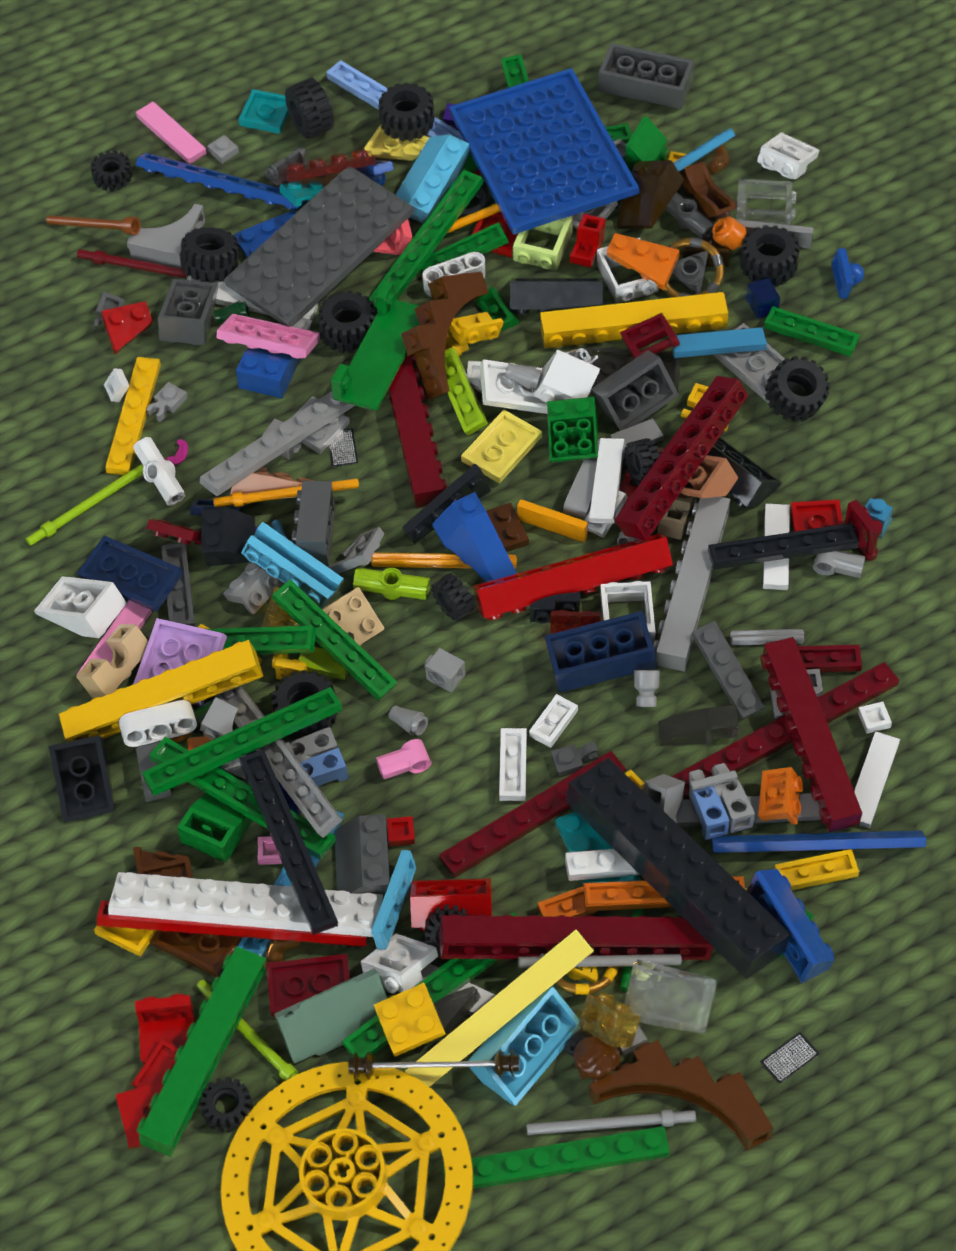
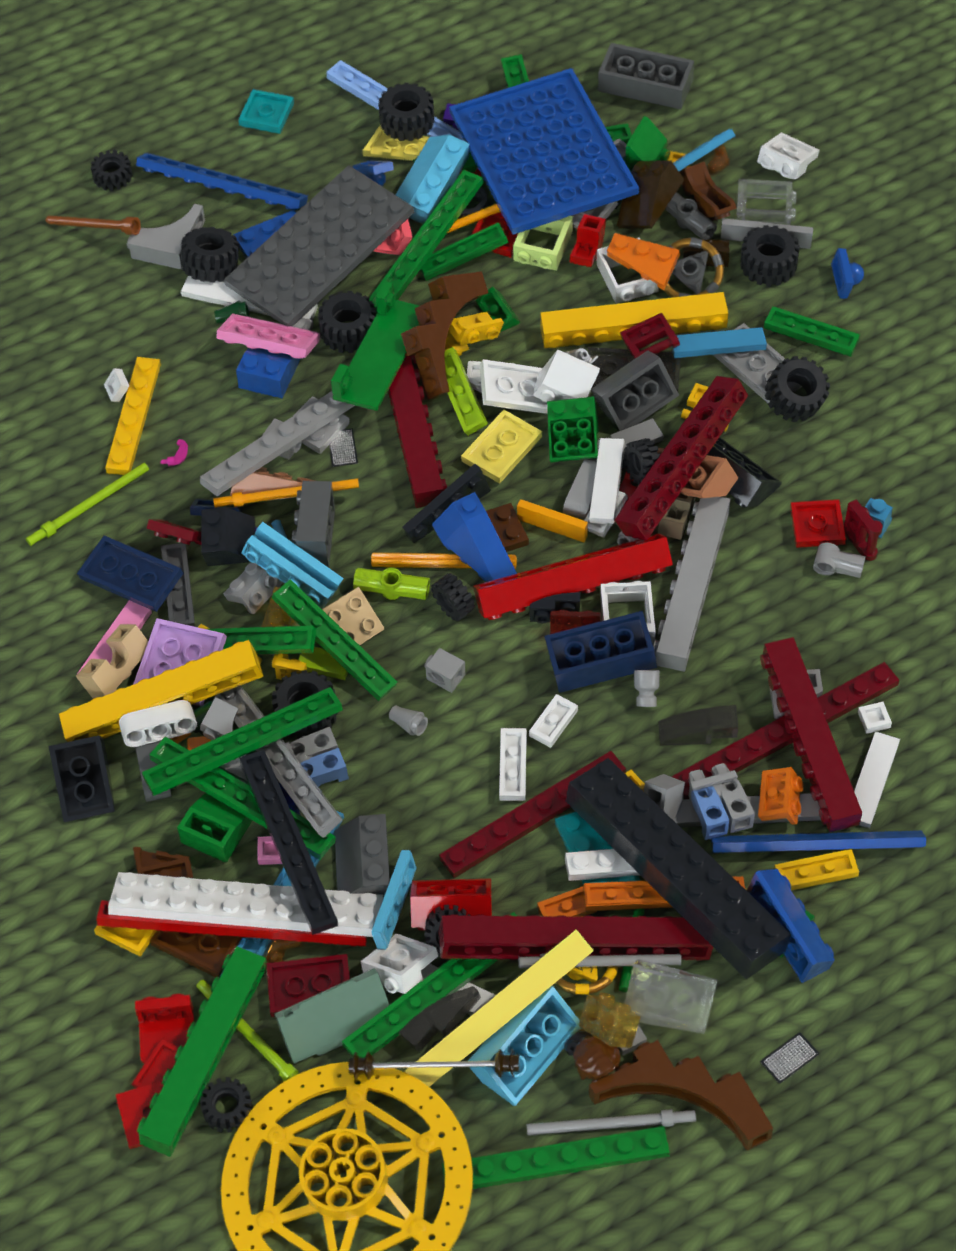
white slope [34,576,127,638] -> none
dark red bar [77,249,188,279] -> none
dark grey plate [93,291,125,334] -> none
red wing [101,301,153,354] -> none
white piece [133,437,185,506] -> none
bright pink tile [136,102,207,164] -> none
light grey plate [146,382,188,422] -> none
dark grey slope [158,279,218,345] -> none
light grey plate [207,135,239,163] -> none
dark grey hinge [263,147,311,187] -> none
teal wing [279,181,324,207] -> none
clear red plate [282,149,376,182] -> none
black tyre [285,78,334,139] -> none
light grey wing [328,527,384,574] -> none
yellow plate [374,983,446,1057] -> none
bright pink piece [376,739,431,779] -> none
red plate [387,816,415,847] -> none
white beam [423,252,486,297] -> none
light grey cone [505,363,541,389] -> none
black slope [510,278,603,314] -> none
dark grey plate [551,742,598,777] -> none
dark grey plate [691,621,765,721] -> none
black tile [708,523,859,570] -> none
orange head [712,217,746,251] -> none
light grey axle [729,629,804,645] -> none
clear blue brick [746,278,780,319] -> none
white tile [763,504,790,590] -> none
dark red plate [797,644,862,672] -> none

